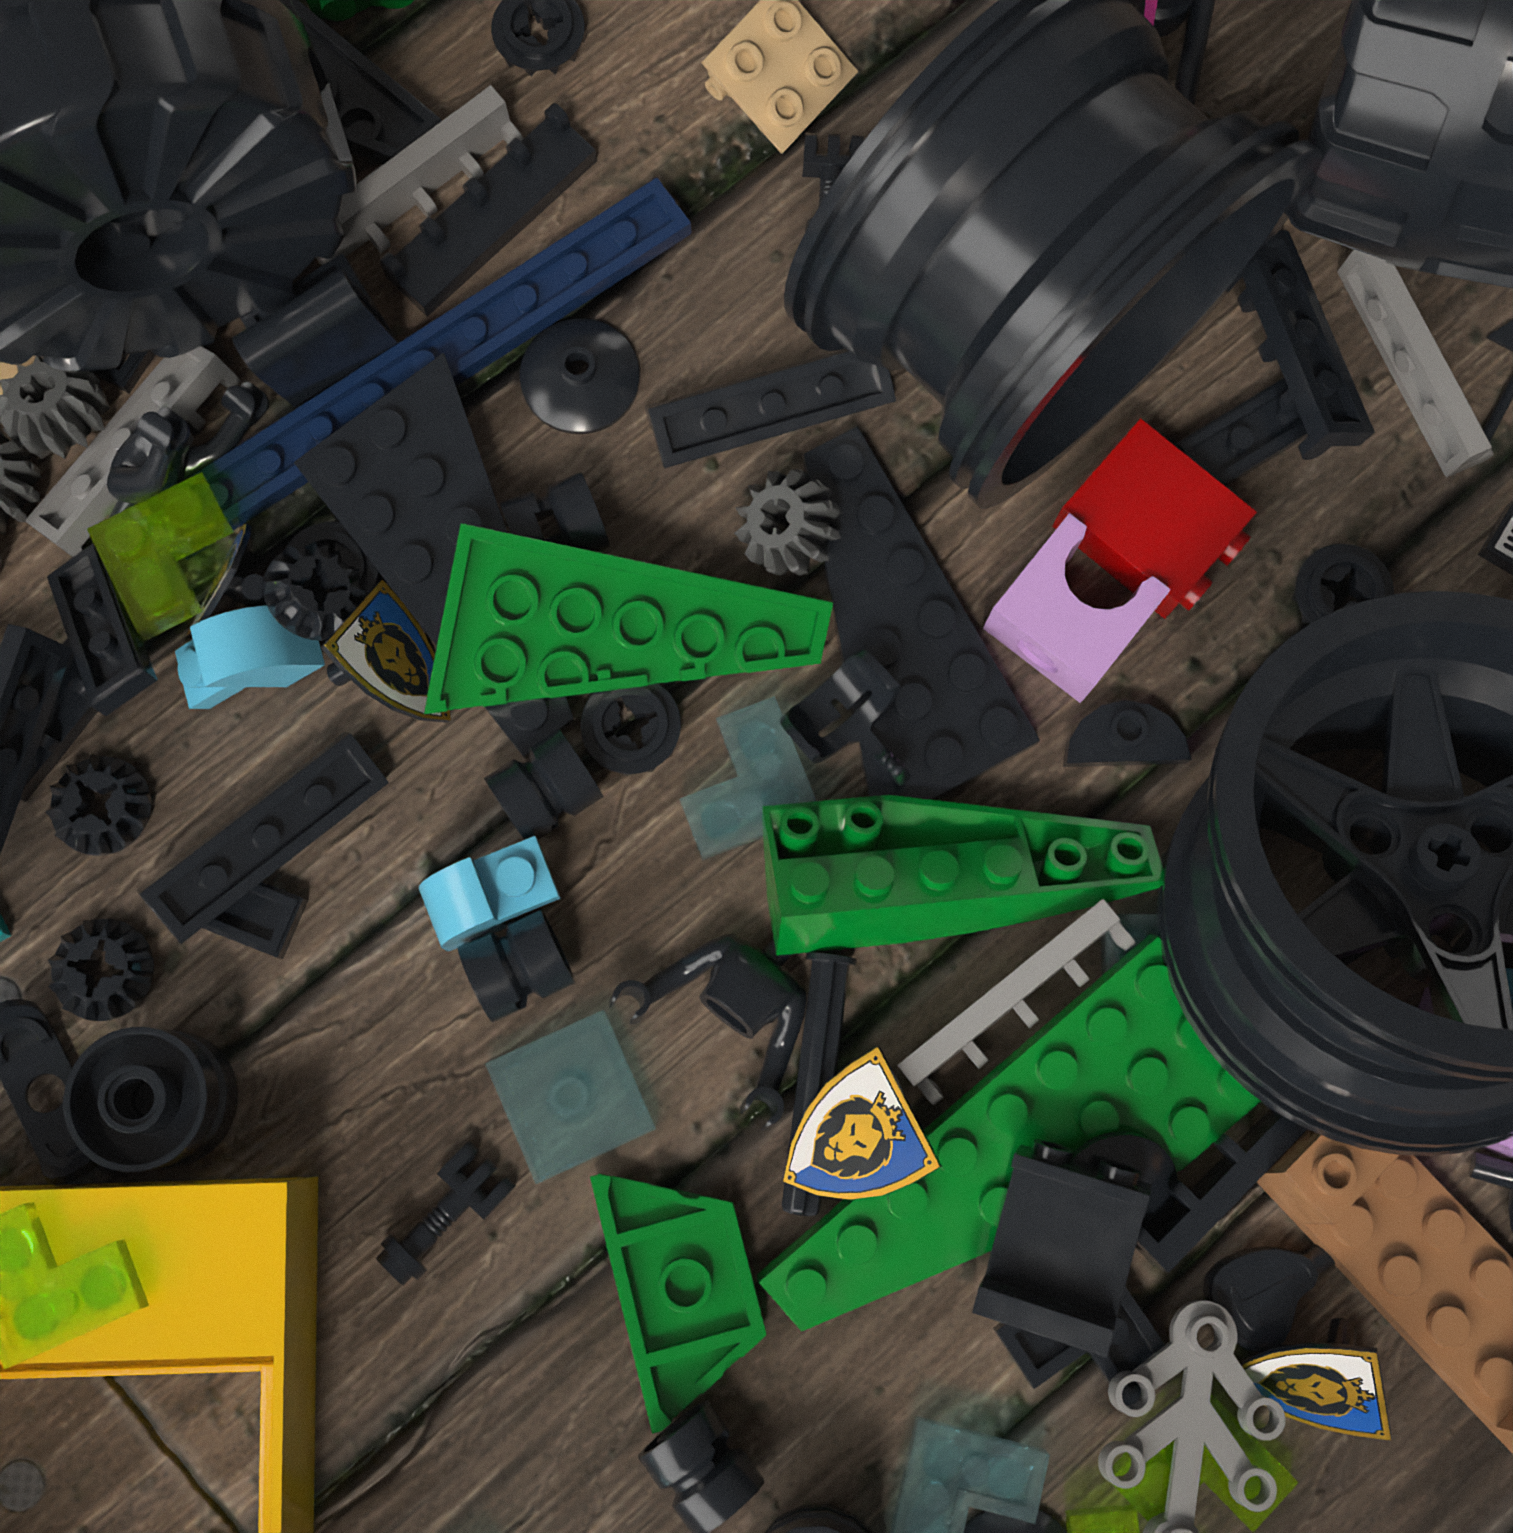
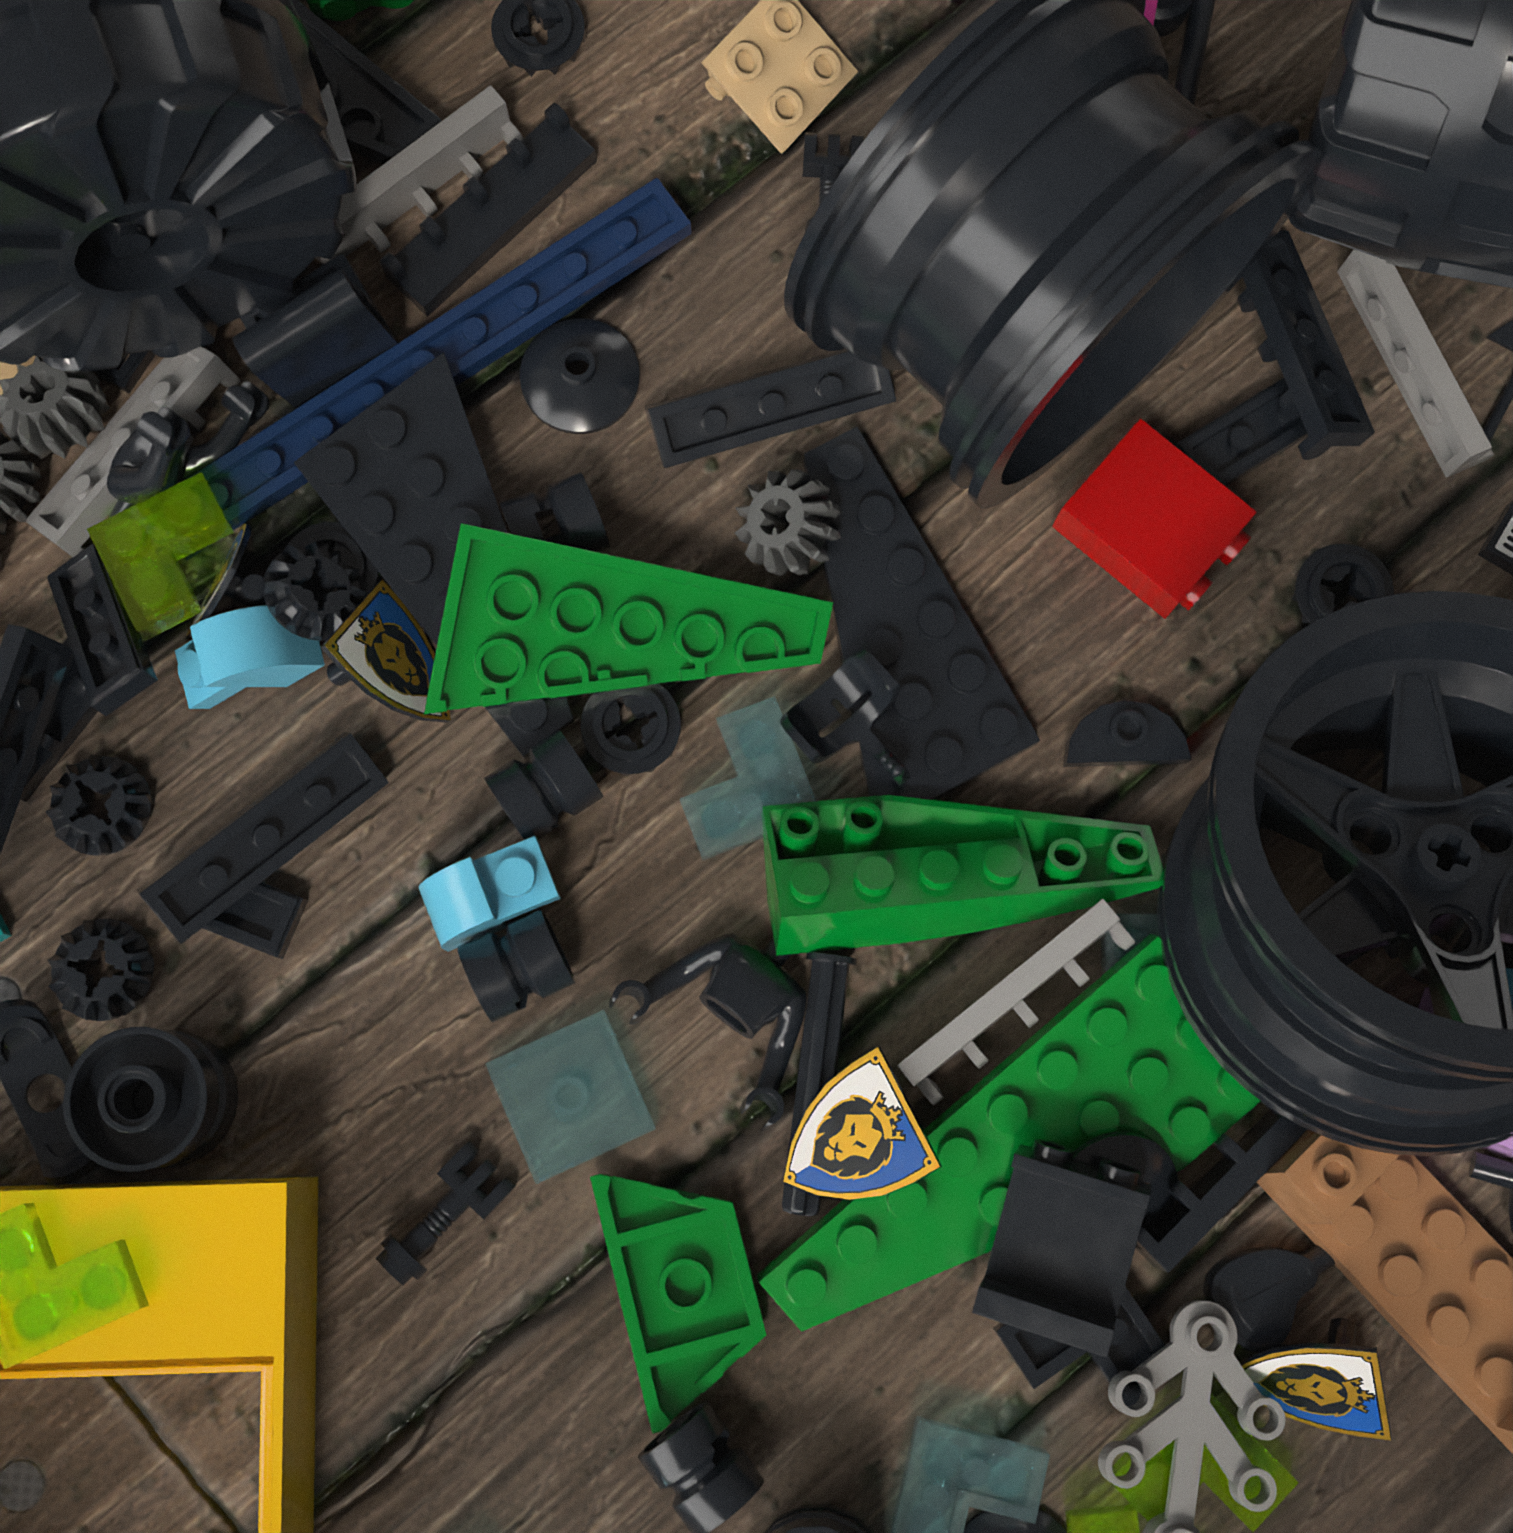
lavender piece [983,513,1171,703] -> none

